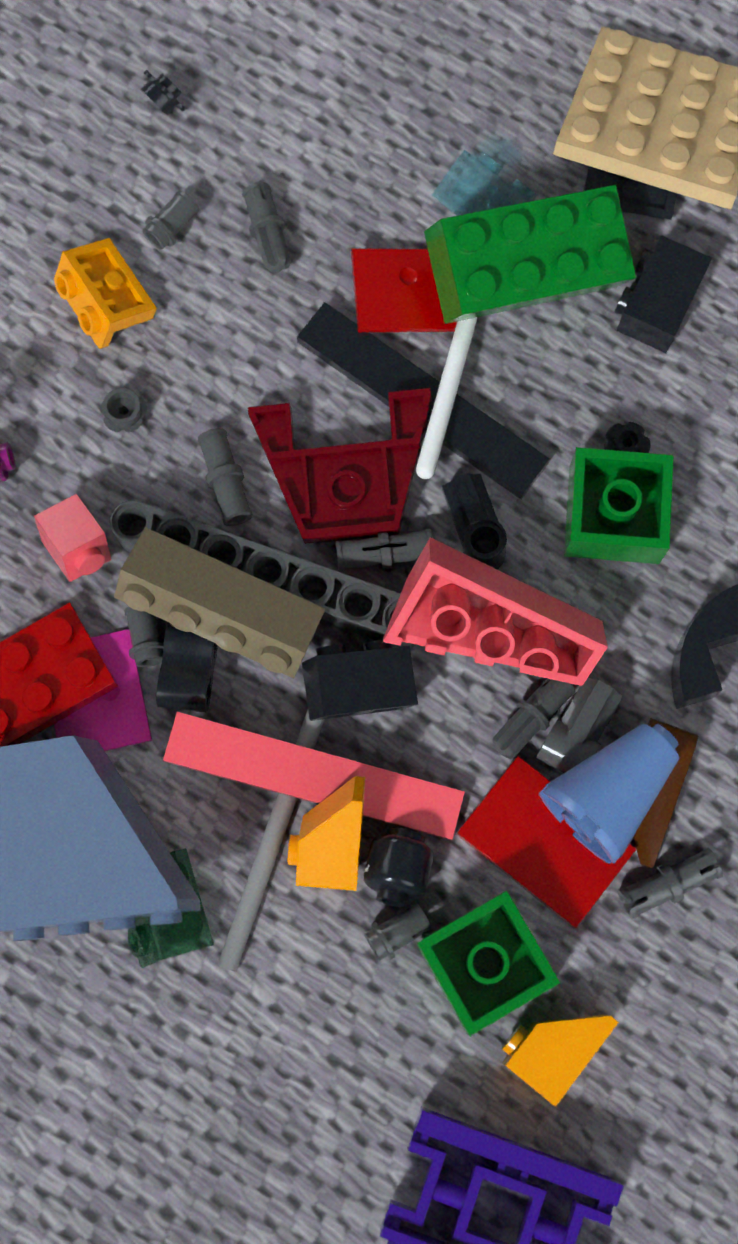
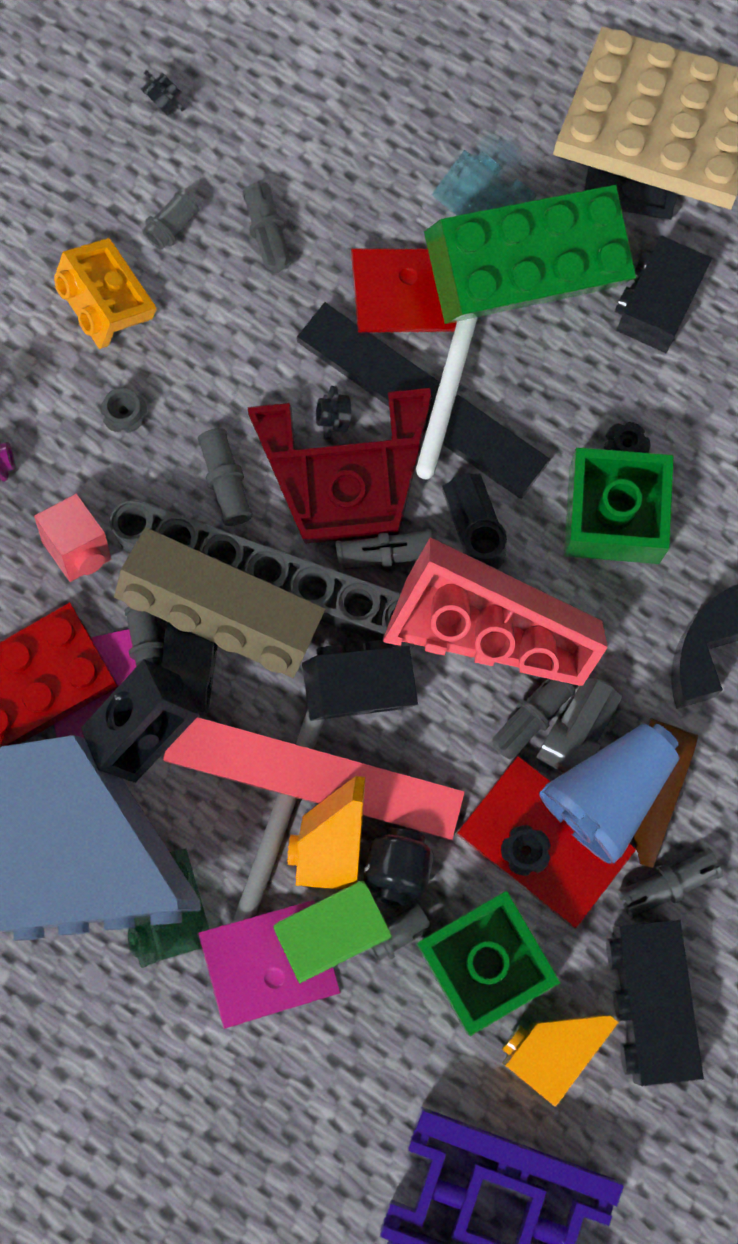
none -> black brick [81,659,199,783]
none -> dark pink piece [198,900,340,1029]
none -> bright green slope [273,881,392,984]
none -> black plate [316,386,351,439]
none -> black plate [501,825,551,876]
none -> black brick [606,920,704,1086]

